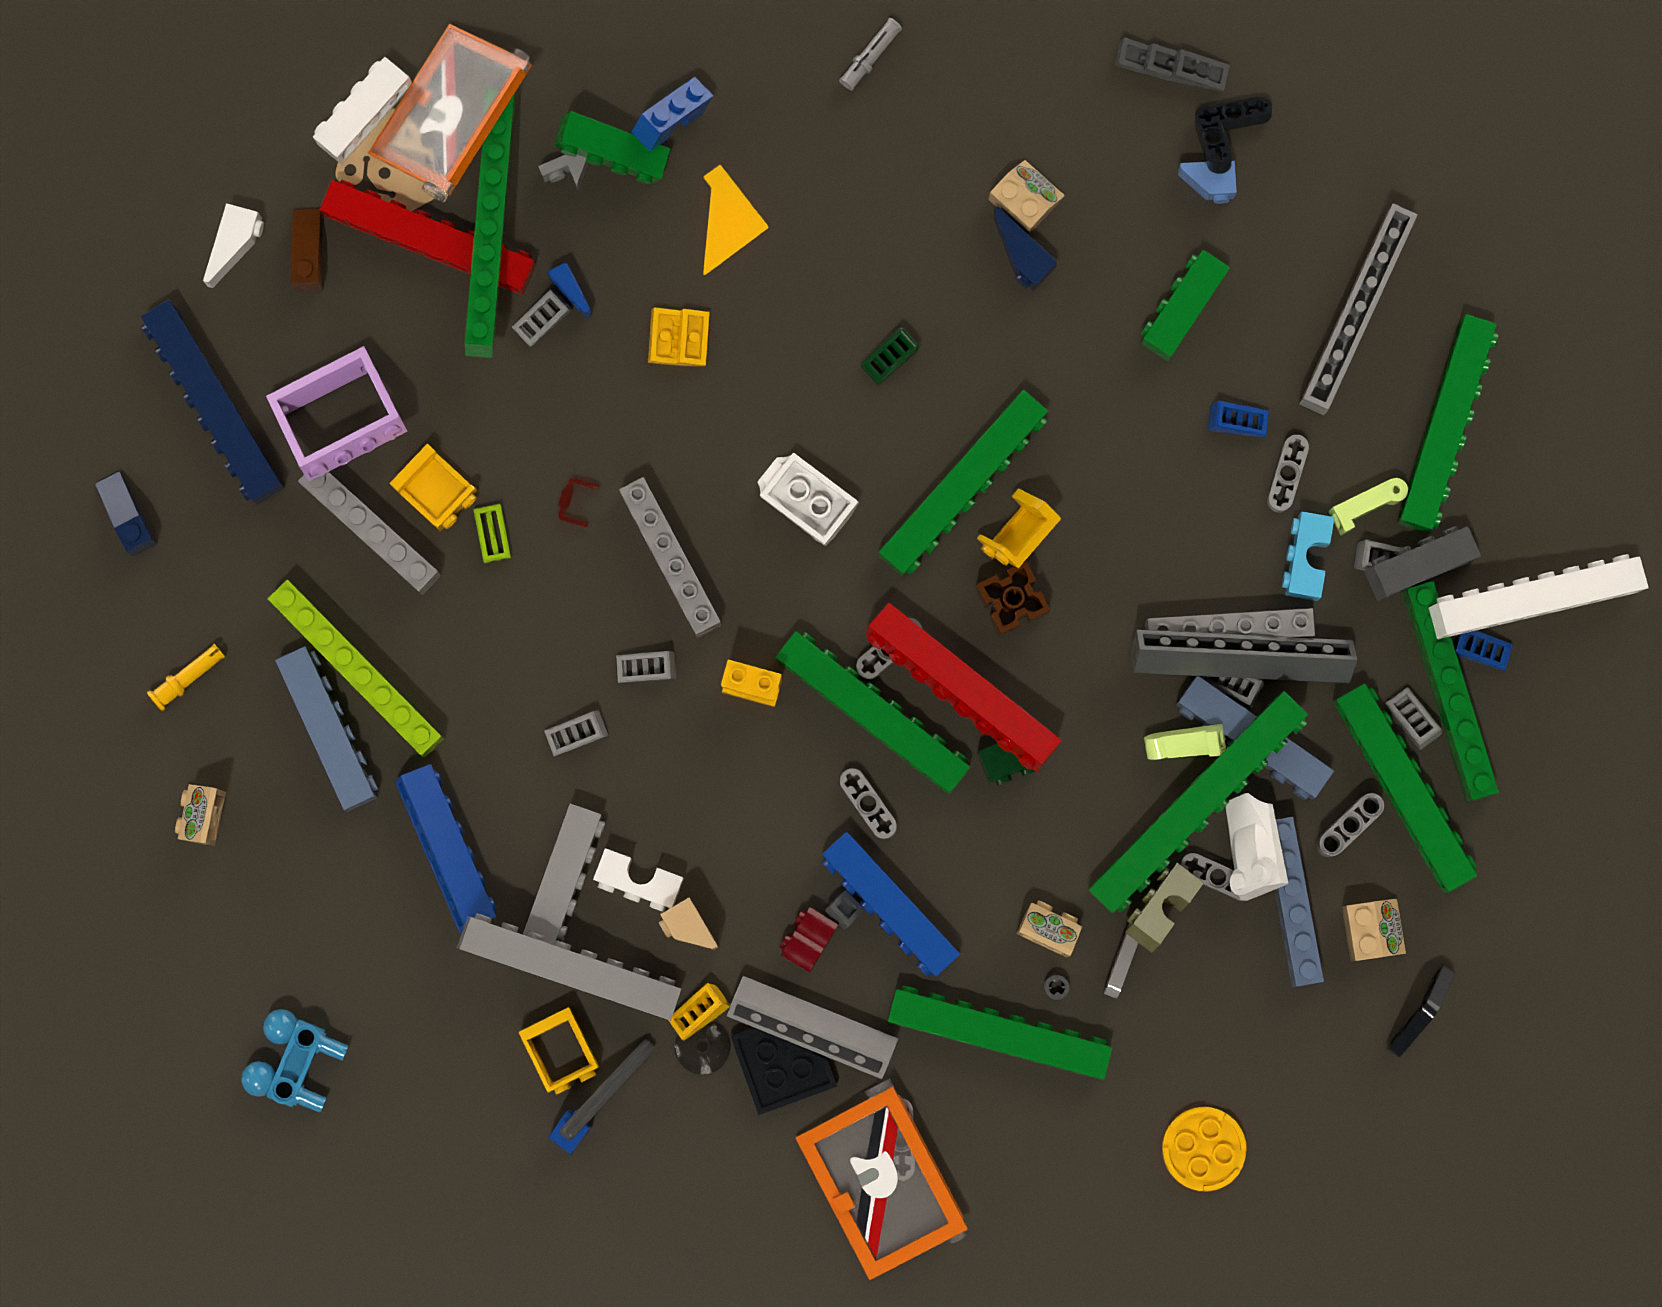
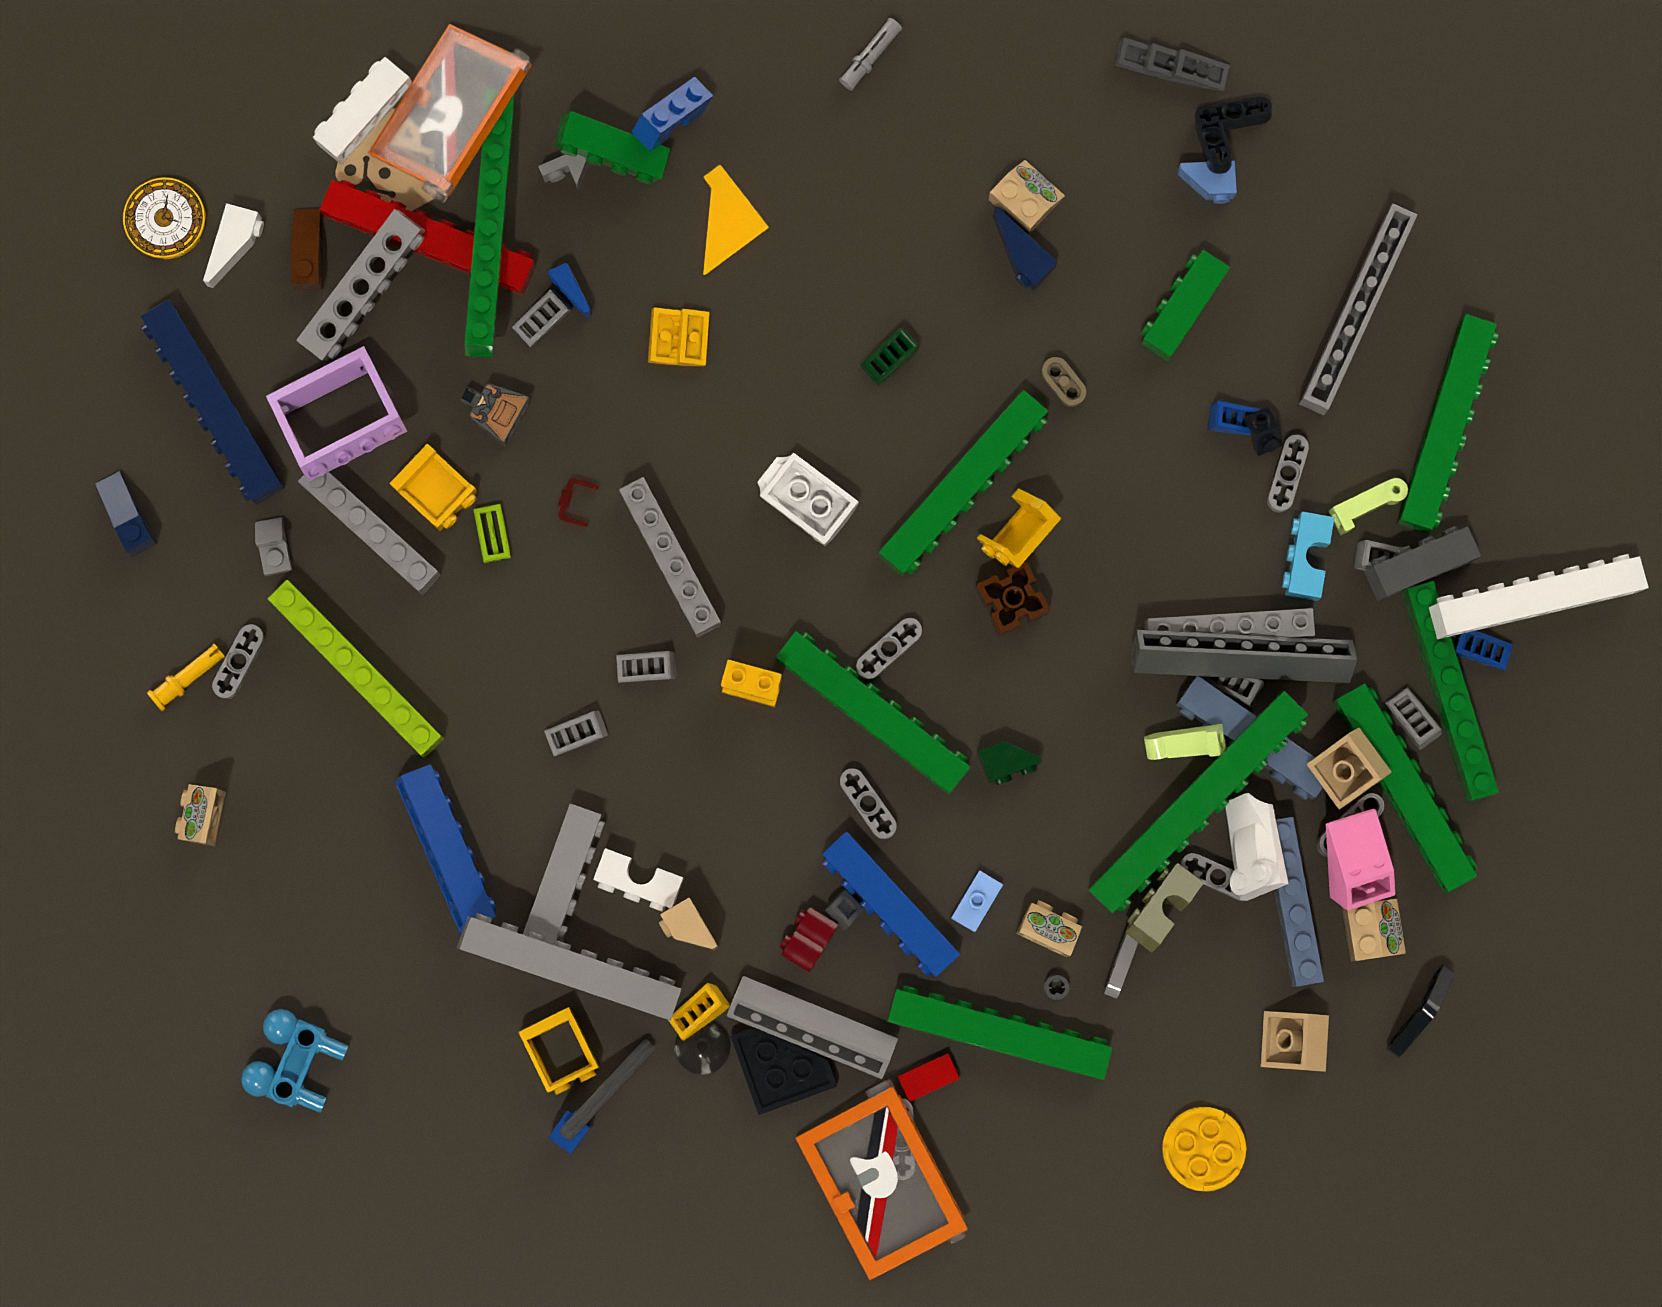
sand blue brick [275,646,379,812] -> none
red brick [865,603,1062,773] -> none
none -> tile [123,178,206,260]
none -> light grey beam [212,624,265,699]
none -> light grey slope [255,517,293,576]
none -> light grey brick [296,209,425,361]
none -> torso [461,383,531,447]
none -> red tile [897,1053,960,1102]
none -> light blue plate [951,870,1003,933]
none -> dark tan plate [1041,357,1086,407]
none -> black bracket [1244,407,1283,456]
none -> tan slope [1261,1011,1329,1072]
none -> tan slope [1307,728,1392,809]
none -> bright pink slope [1326,809,1395,911]

